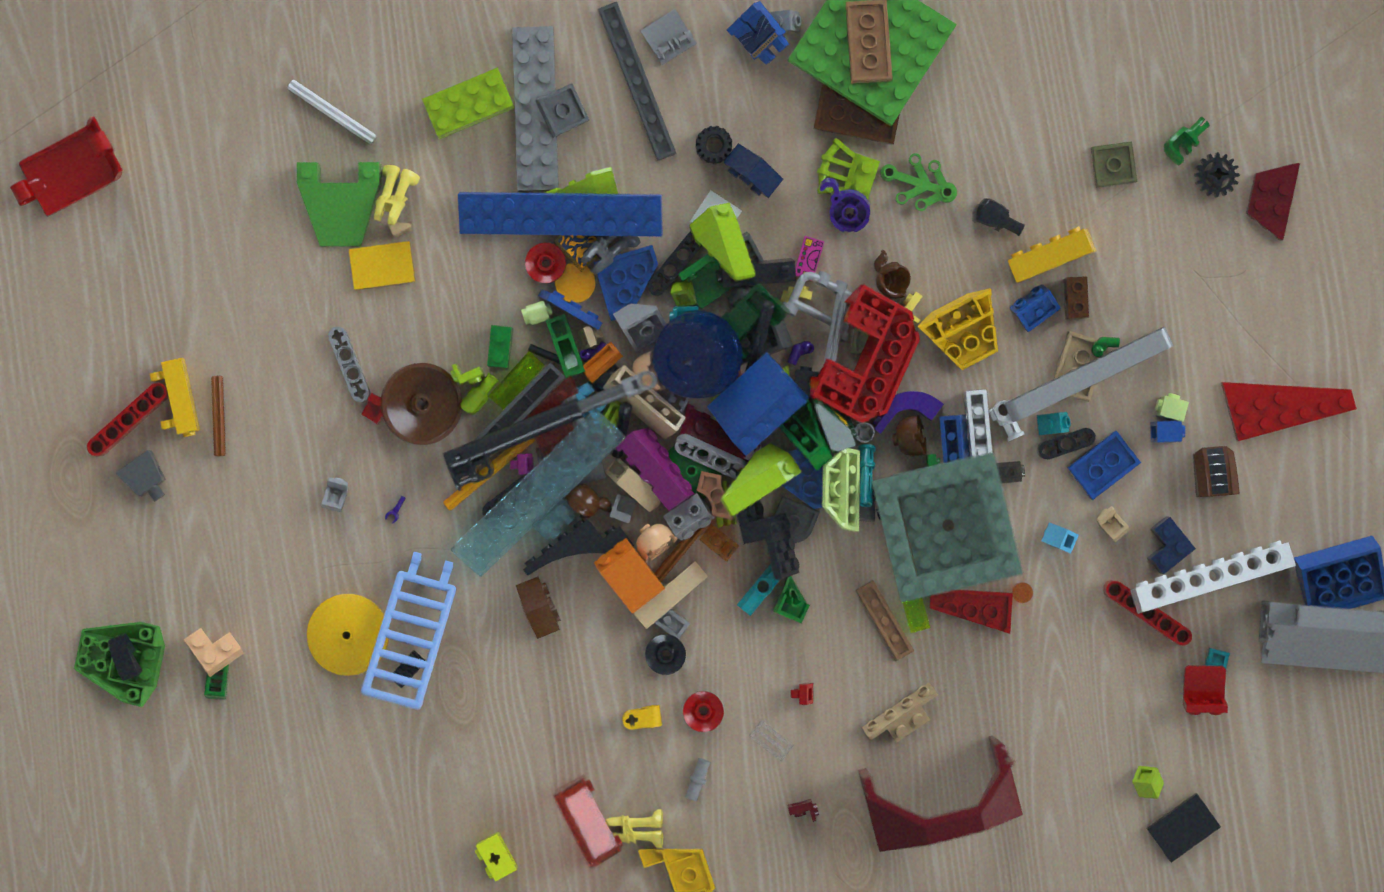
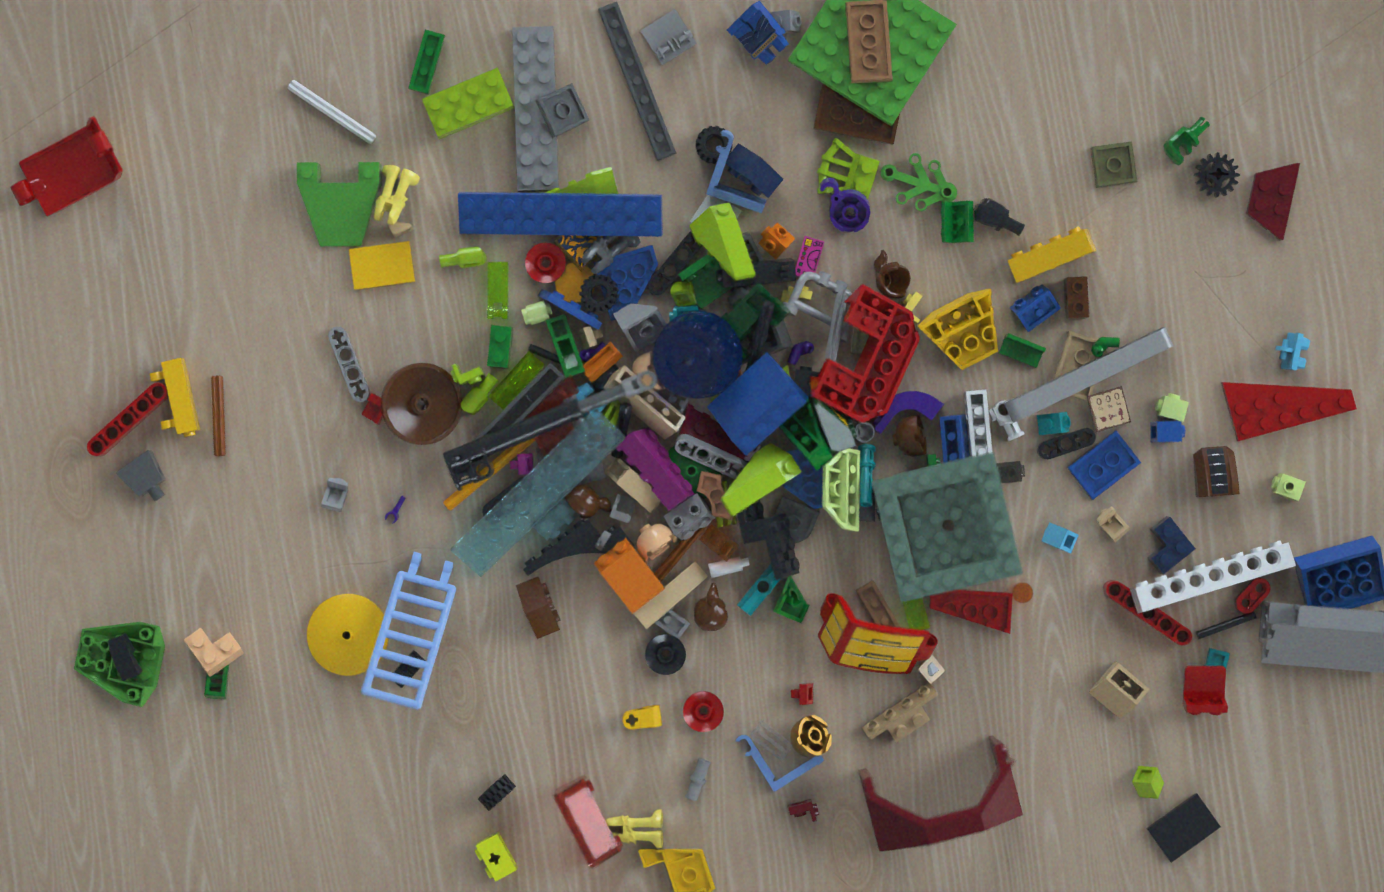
none -> green plate [408,29,445,95]
none -> lime arm [439,246,487,269]
none -> black tyre [478,774,516,811]
none -> clear neon green plate [487,262,509,319]
none -> black tyre [579,275,619,312]
none -> light grey tile [595,530,611,551]
none -> reddish brown hair [694,582,728,631]
none -> medium blue hinge [706,130,766,214]
none -> white cylinder [708,556,750,578]
none -> medium blue hinge [736,735,824,792]
none -> orange brick [758,222,795,260]
none -> pearl gold cylinder [790,715,832,758]
none -> panel [818,593,938,674]
none -> tan slope [917,655,945,685]
none -> green bracket [941,201,974,243]
none -> green panel [998,333,1046,368]
none -> tan sticker [1087,386,1131,432]
none -> tan slope [1089,661,1150,719]
none -> black bar [1196,611,1257,639]
none -> red plate [1235,578,1271,614]
none -> yellowish green brick [1271,473,1306,501]
none -> medium azure hips [1275,333,1310,370]

